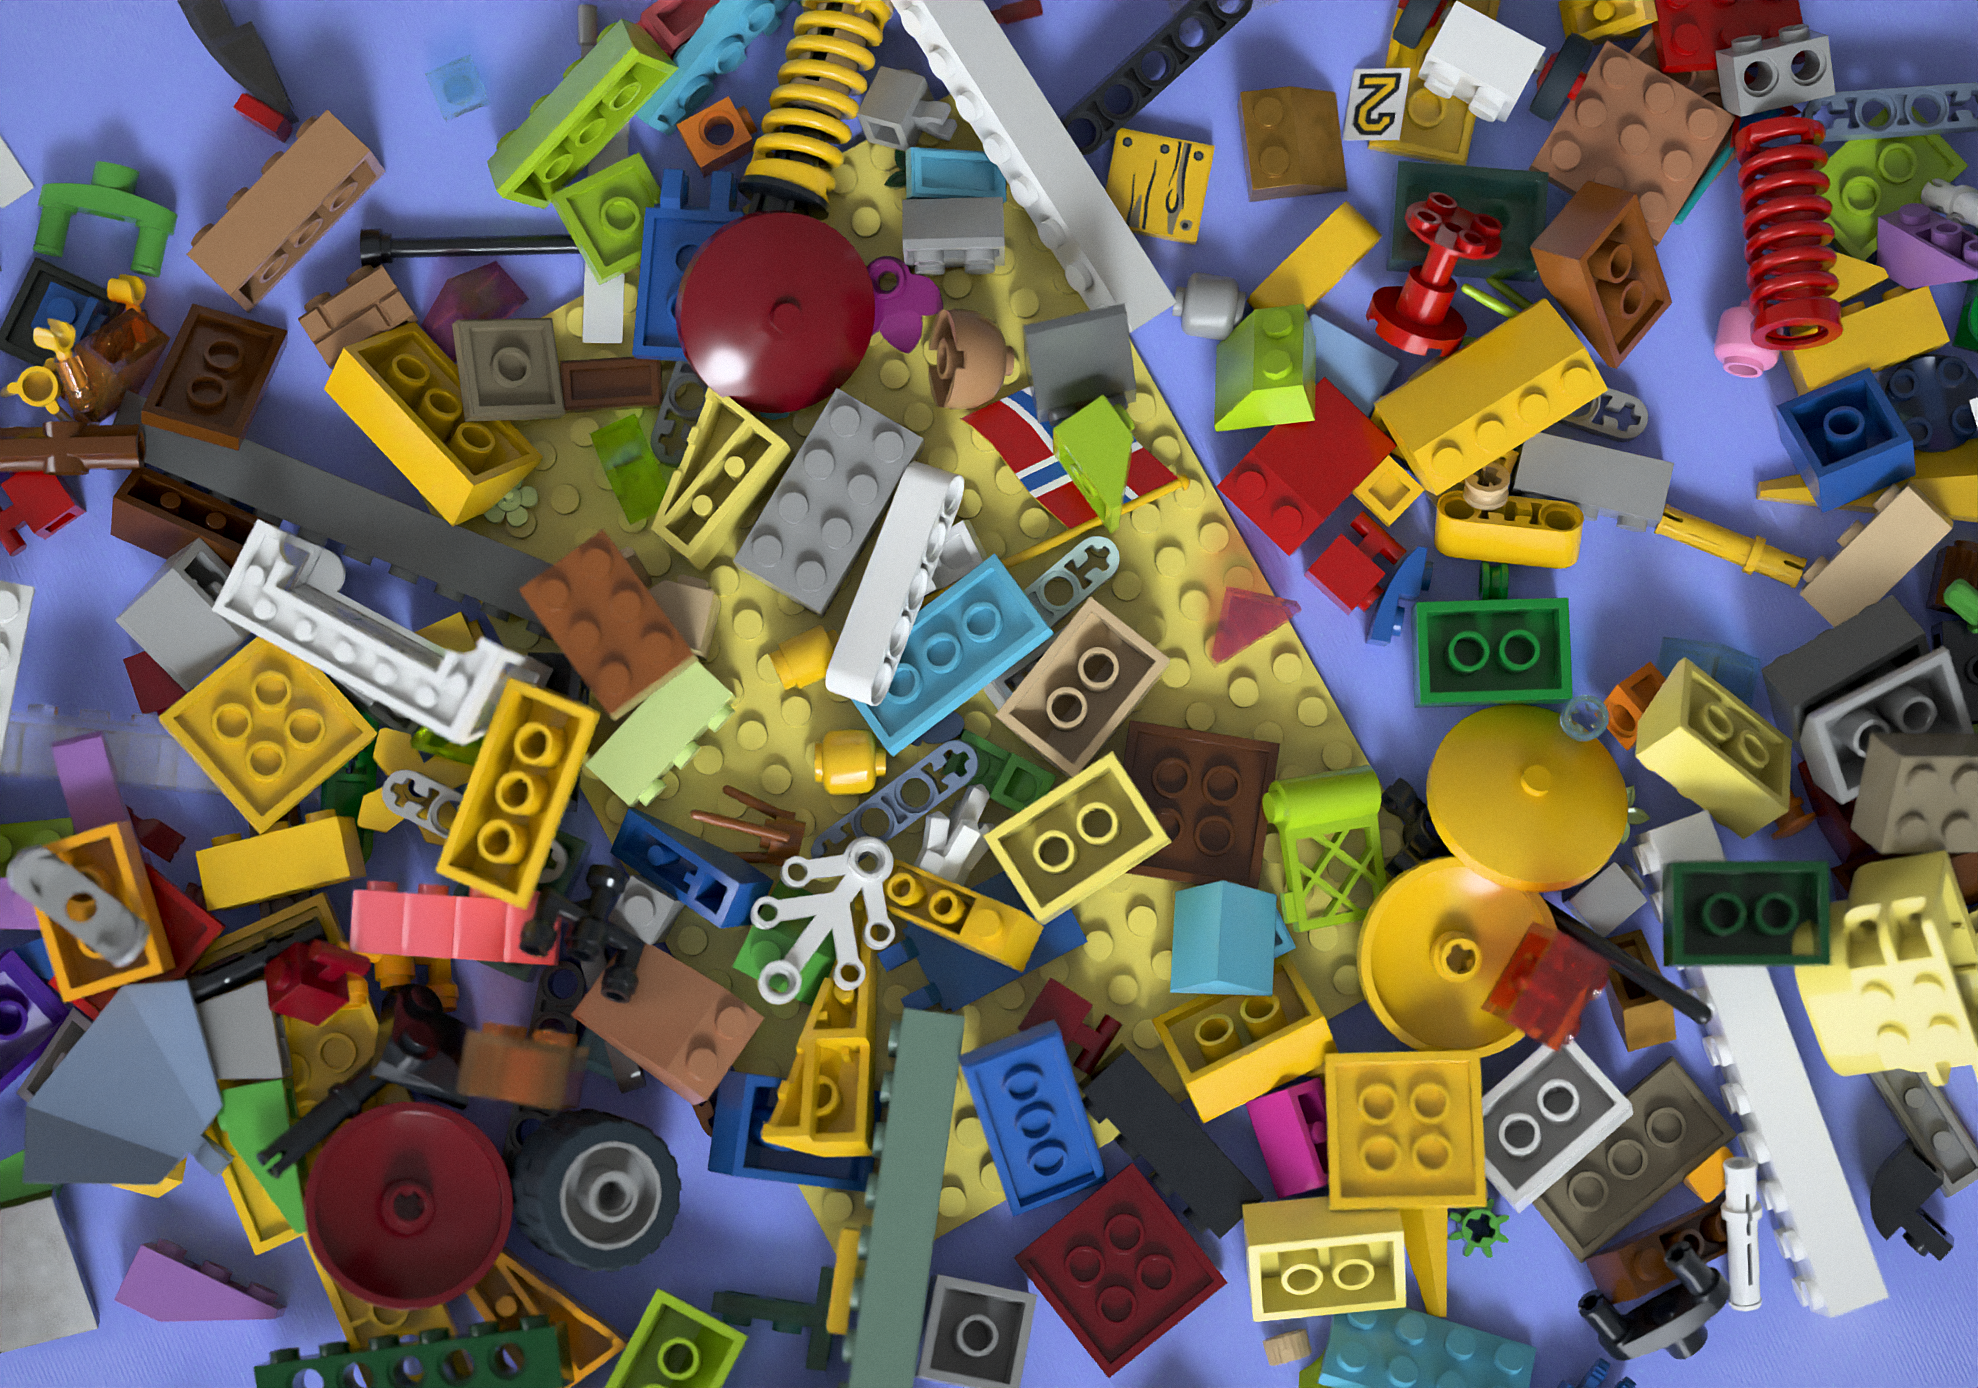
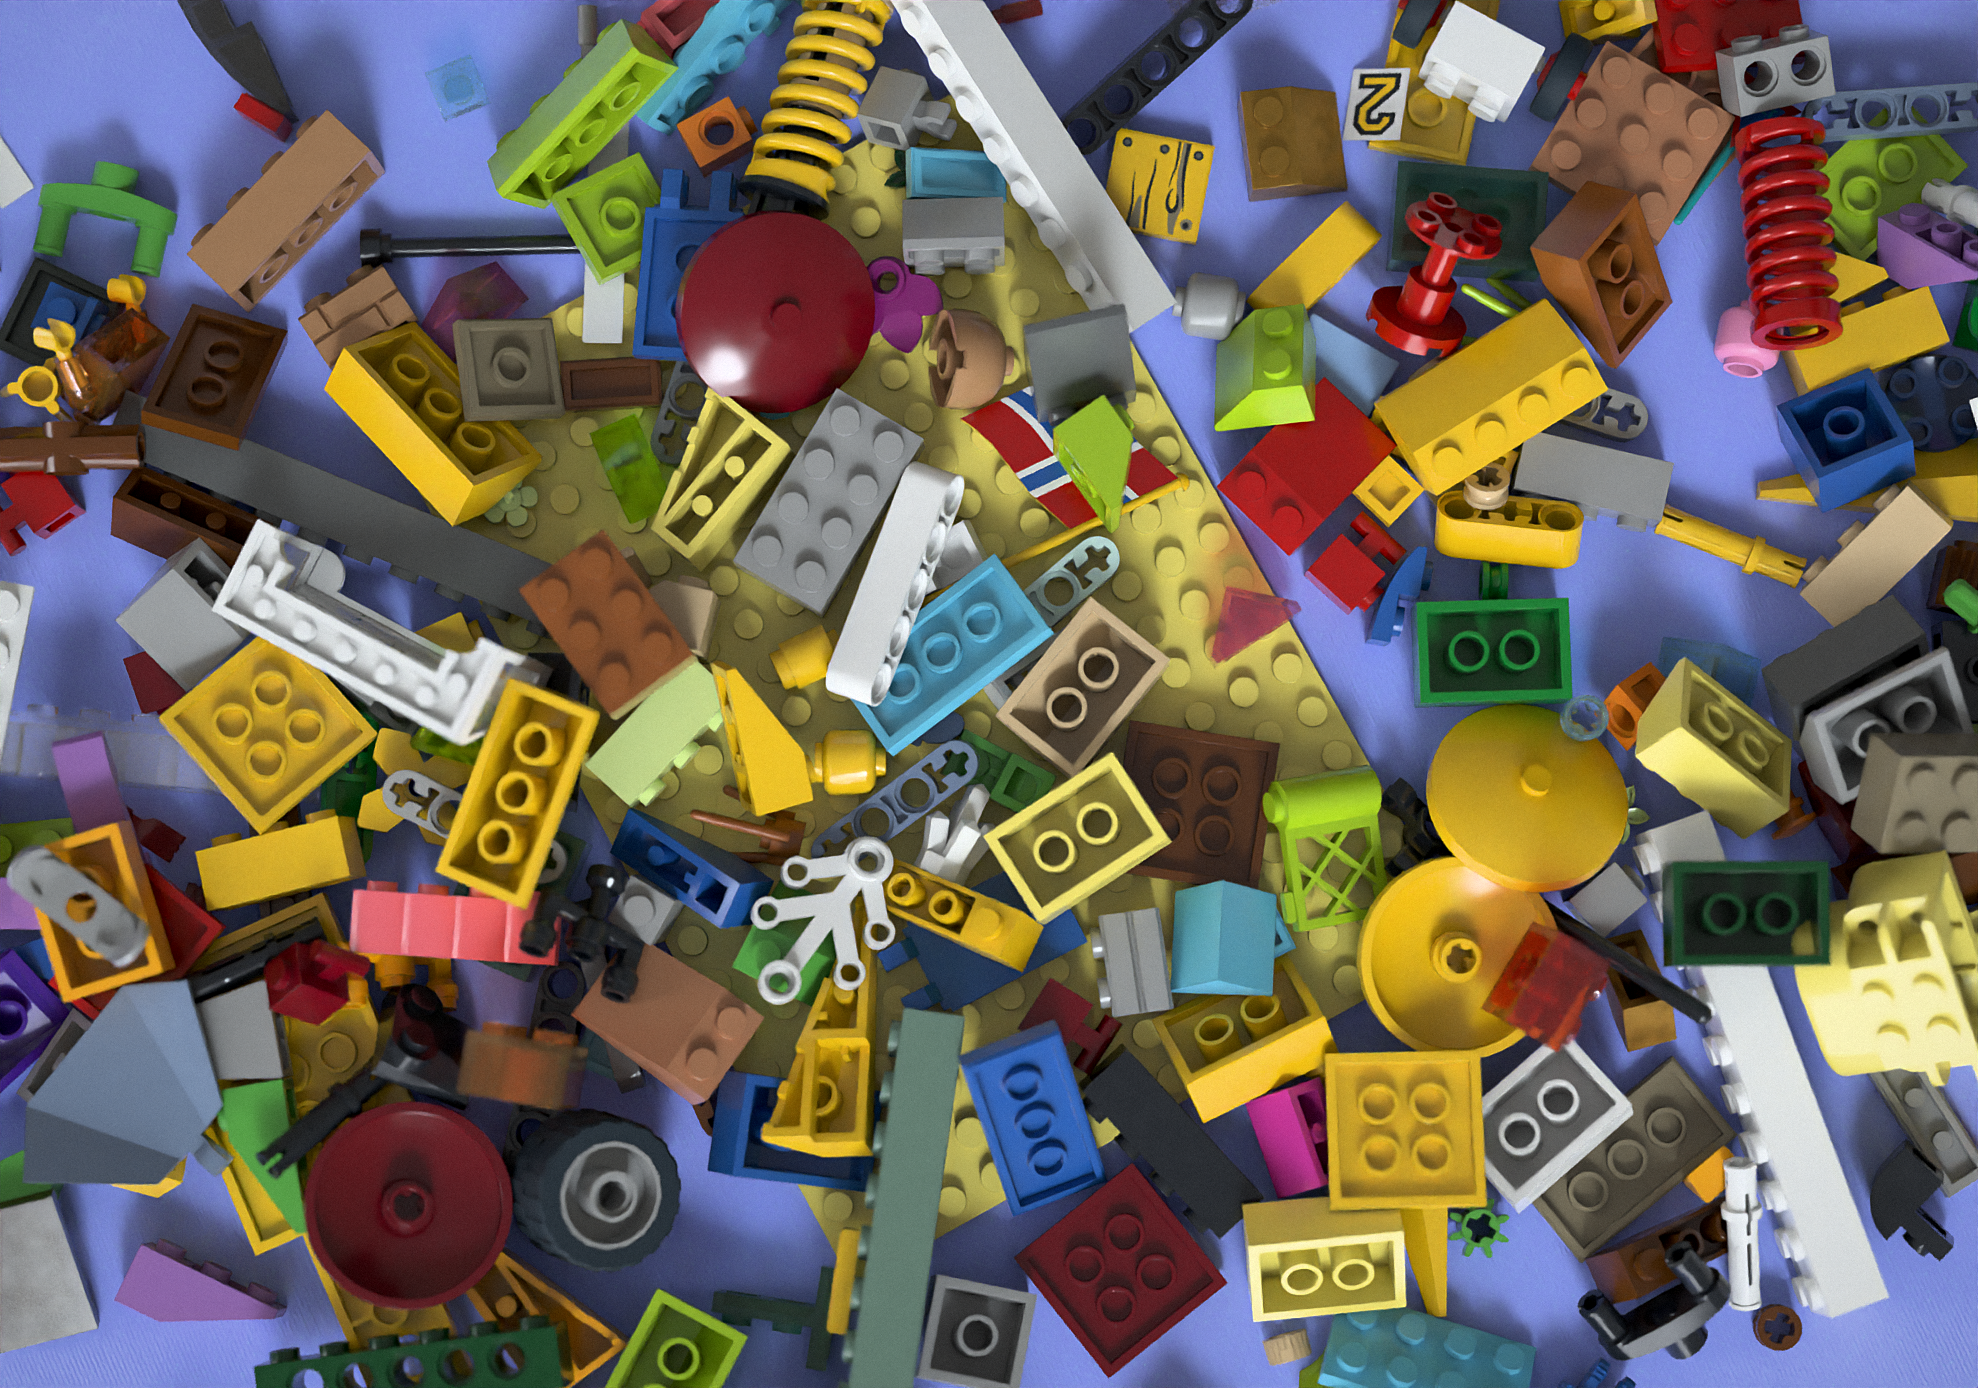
none -> yellow slope [711,660,816,817]
none -> light grey brick [1089,907,1174,1018]
none -> reddish brown bush [1753,1304,1802,1351]

